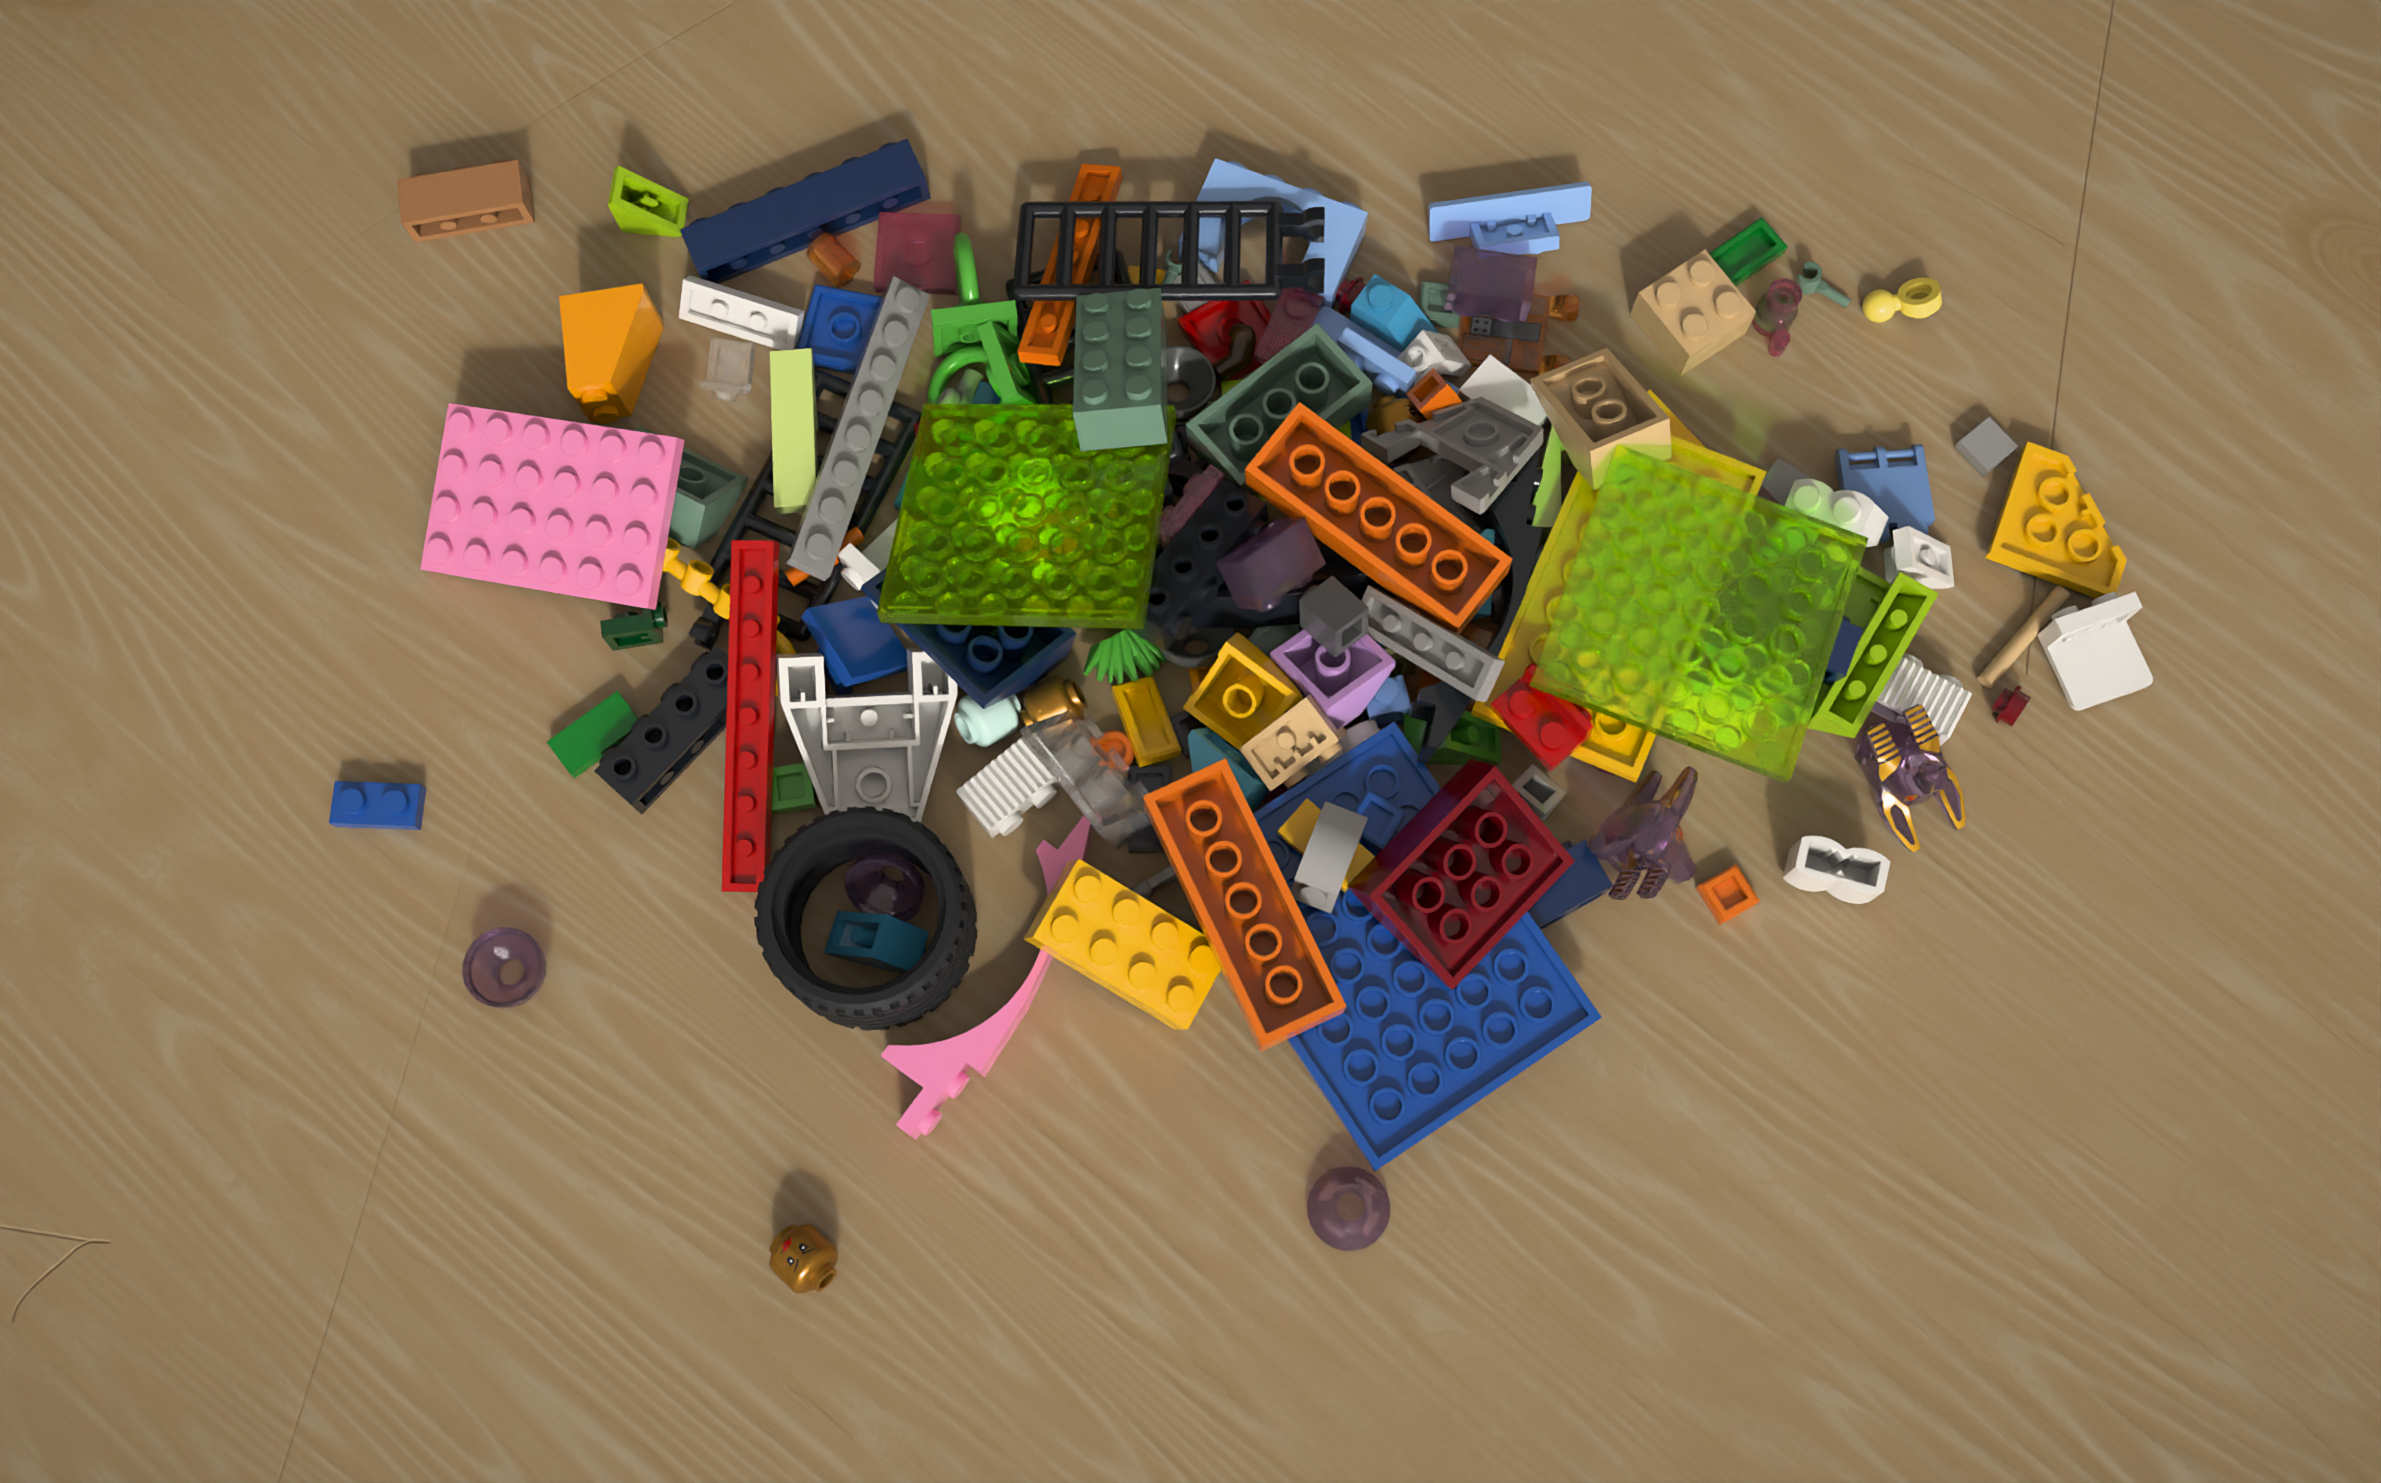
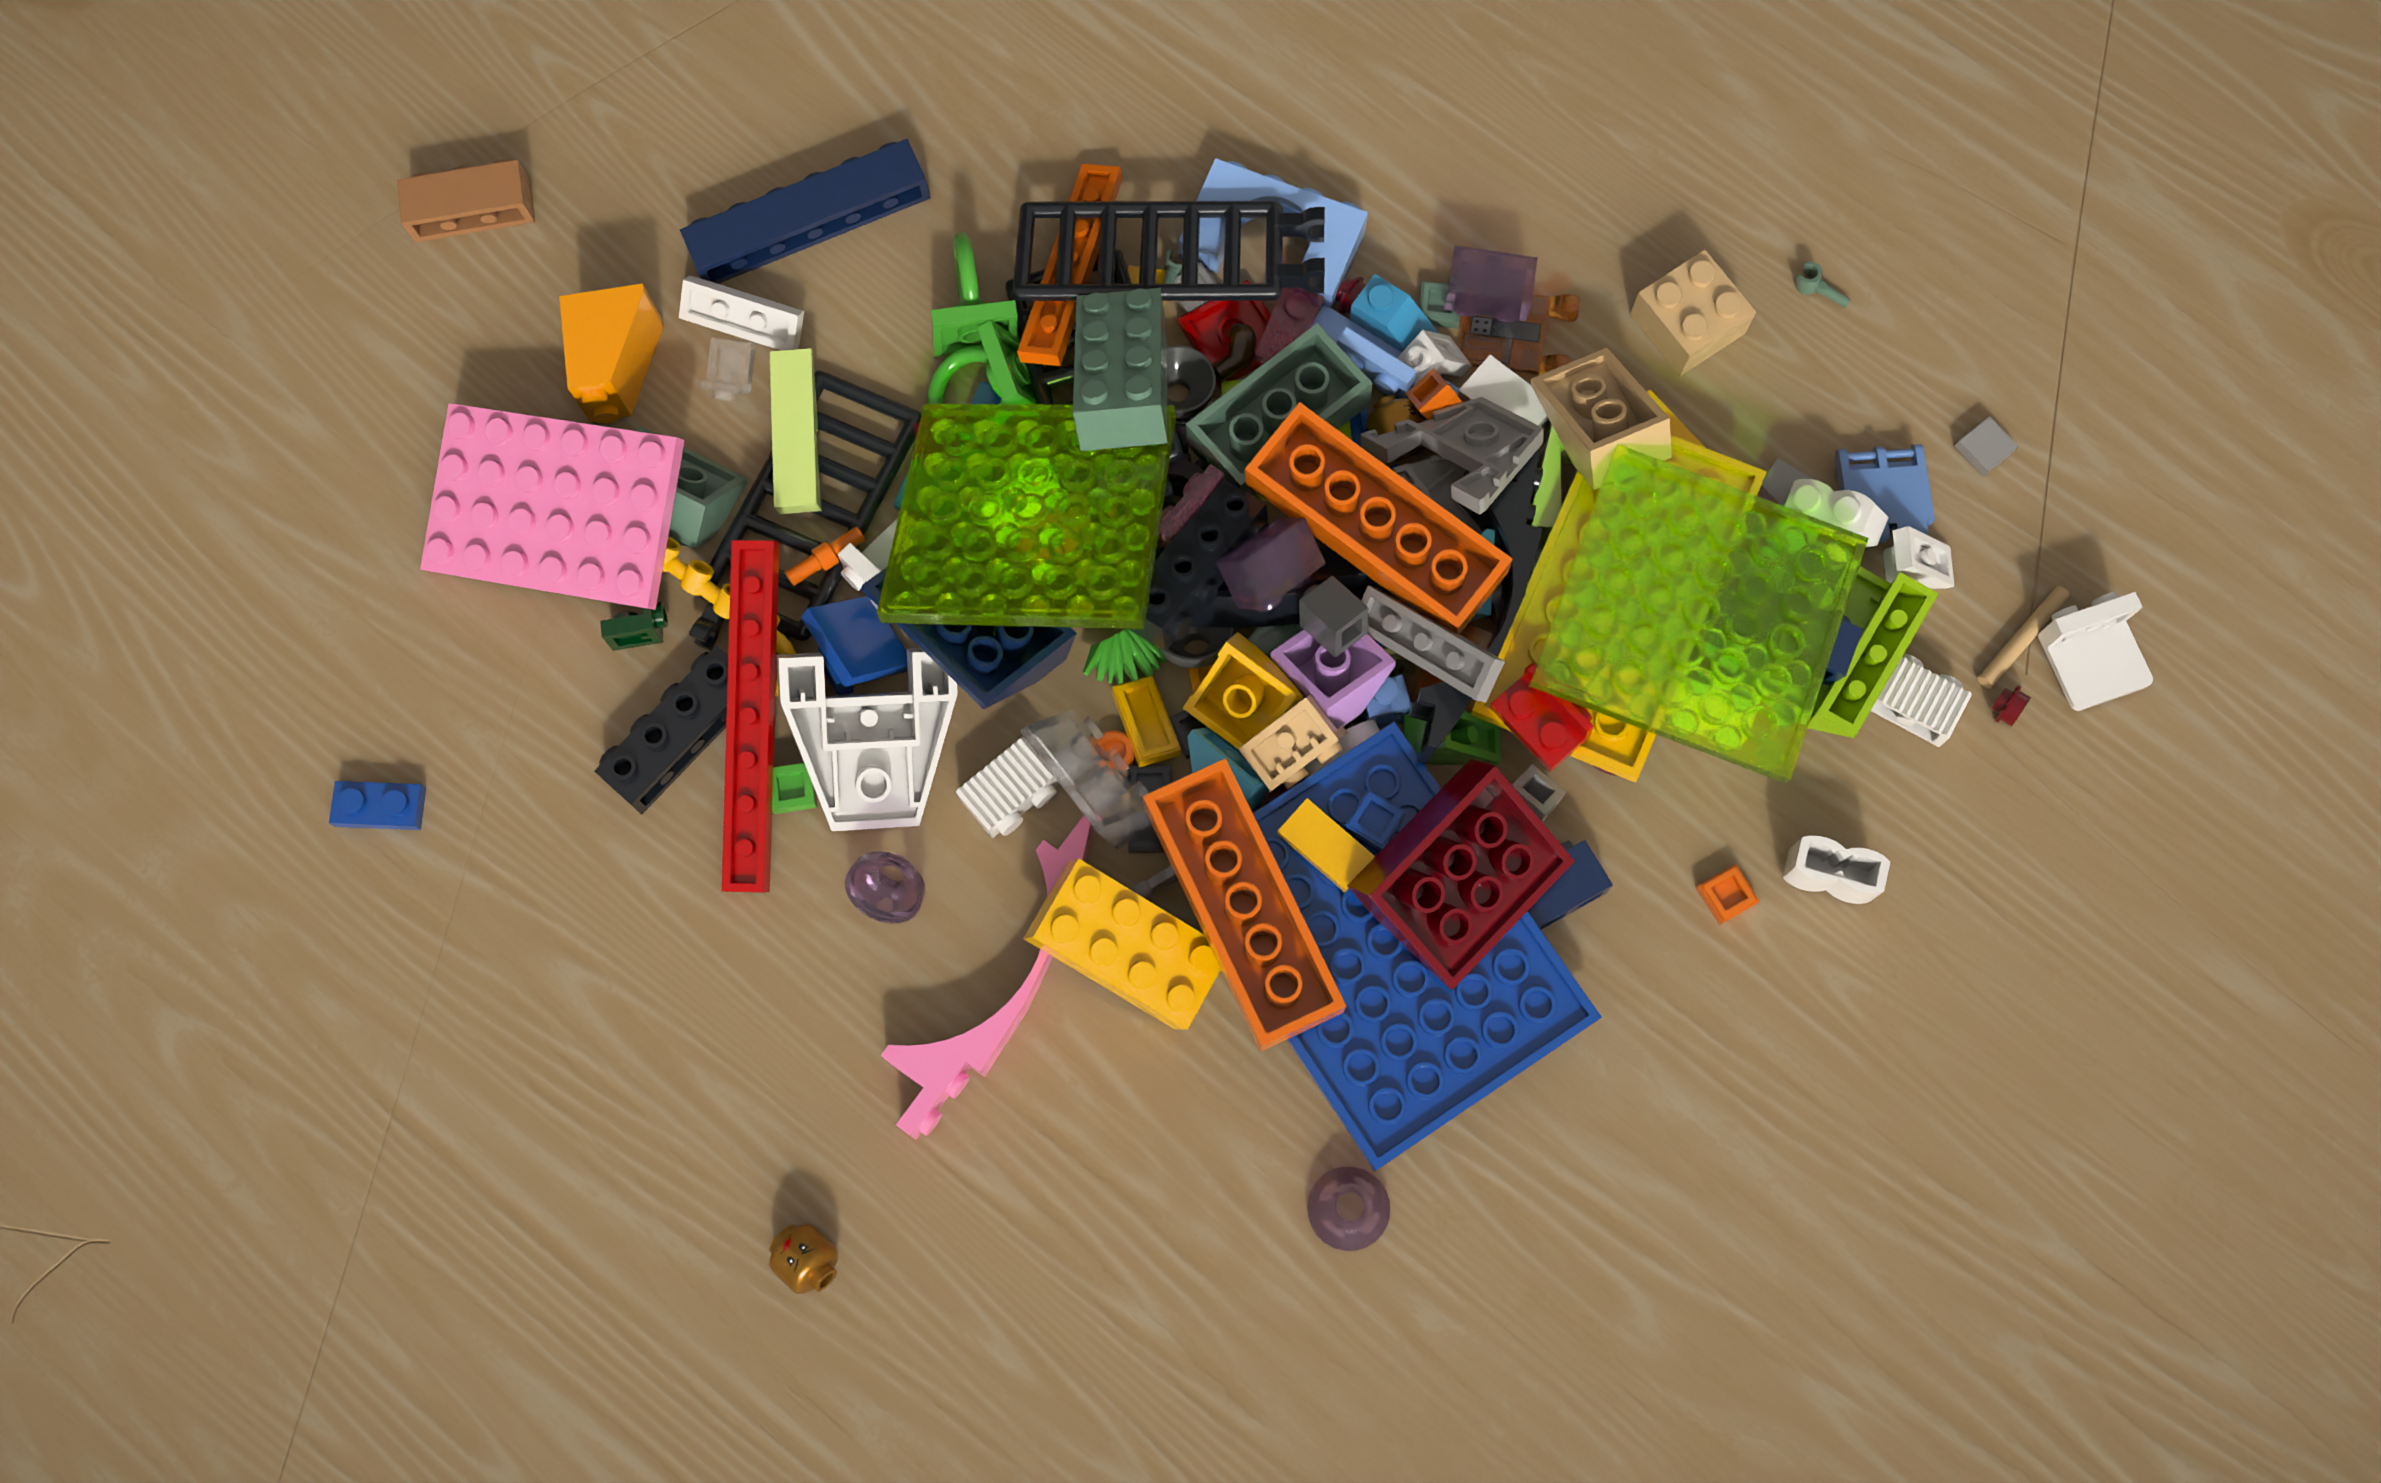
piece [462,927,547,1009] -> none
green tile [547,691,638,778] -> none
lime slope [608,166,689,237] -> none
black tyre [754,806,978,1031] -> none
light grey plate [786,276,930,581] -> none
blue tile [797,284,883,375] -> none
clear orange piece [806,233,861,288] -> none
dark azure slope [824,911,929,973] -> none
clear pink tile [873,212,962,295] -> none
arm [938,368,984,417] -> none
light aqua head [954,694,1021,748] -> none
pearl gold head [1020,674,1088,738] -> none
light grey brick [1291,801,1368,914] -> none
light blue bracket [1428,182,1592,260] -> none
piece [1587,766,1698,901] -> none
green tile [1709,217,1788,287] -> none
clear pink piece [1752,278,1802,357] -> none
piece [1854,704,1966,852] -> none
light yellow plate [1862,277,1942,323] -> none
yellow plate [1985,442,2127,599] -> none

